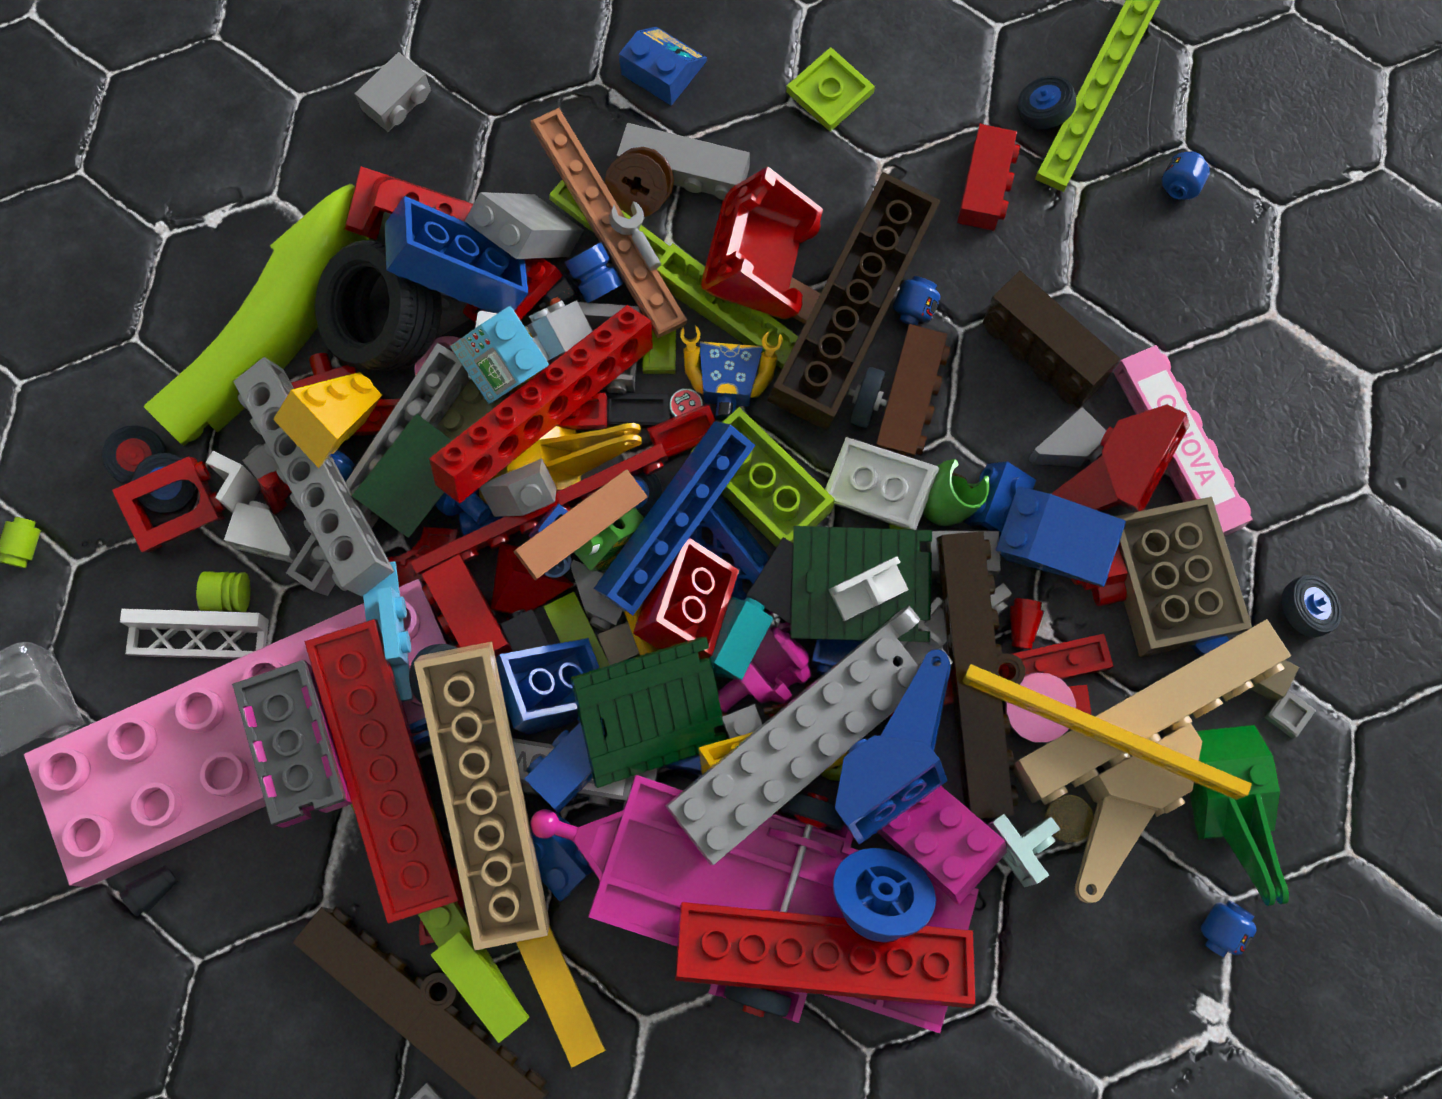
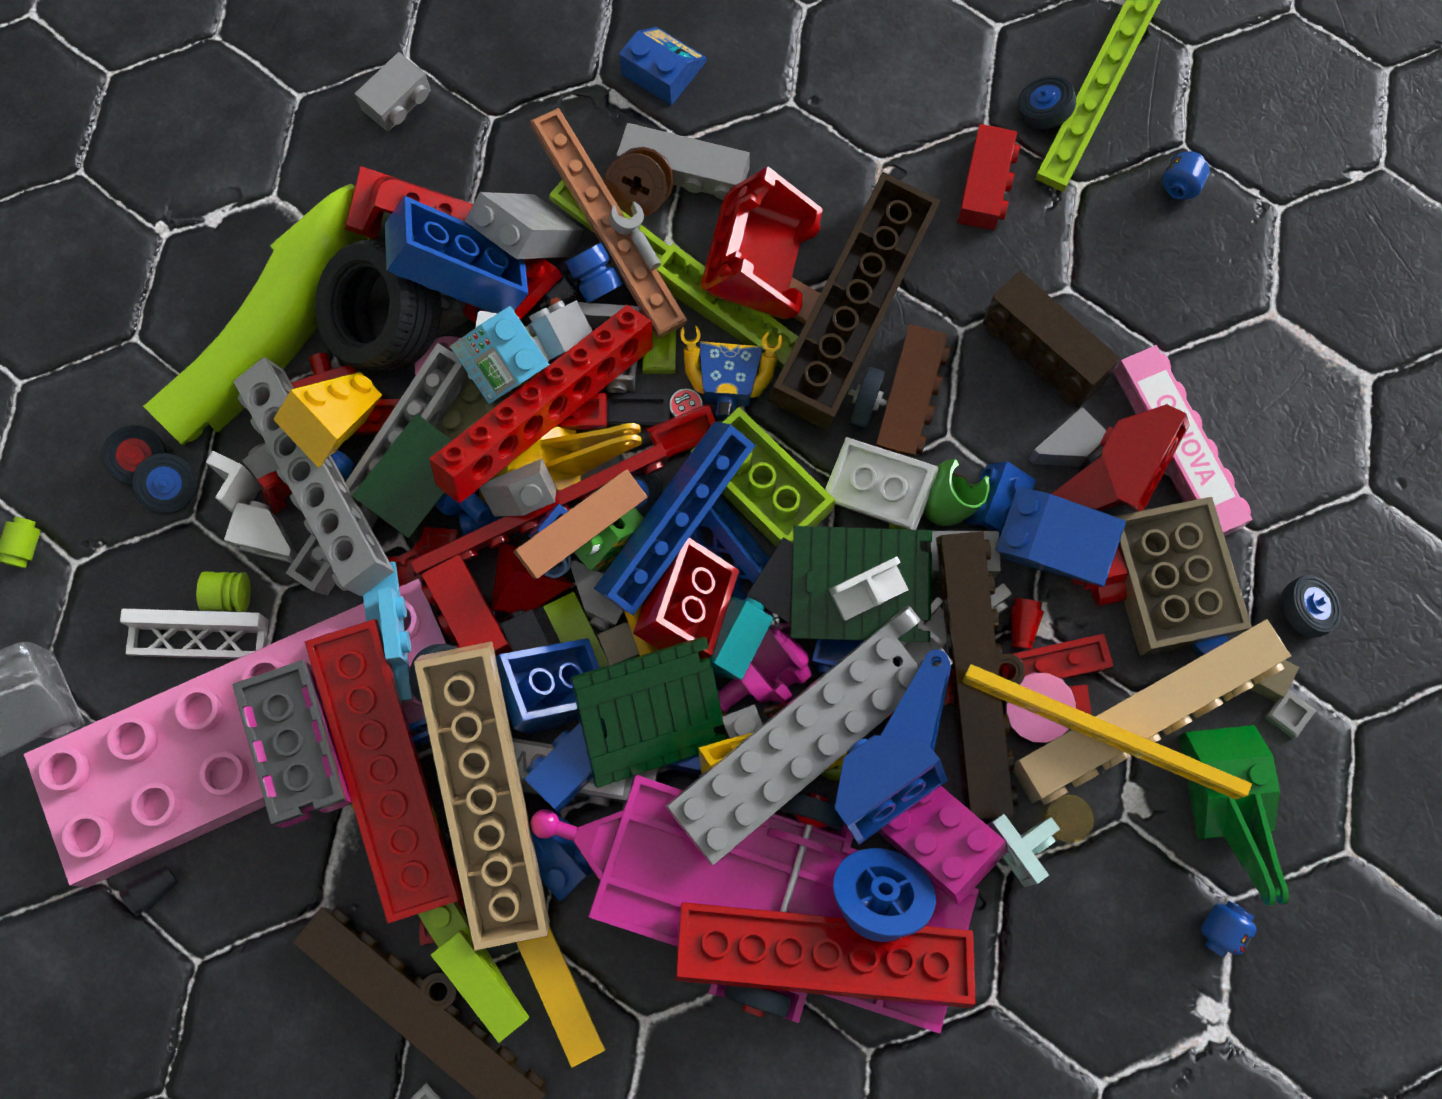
red panel [112,456,225,552] -> none
lime plate [786,47,875,132] -> none
blue head [893,276,941,326] -> none
tan slope [1075,723,1203,903] -> none

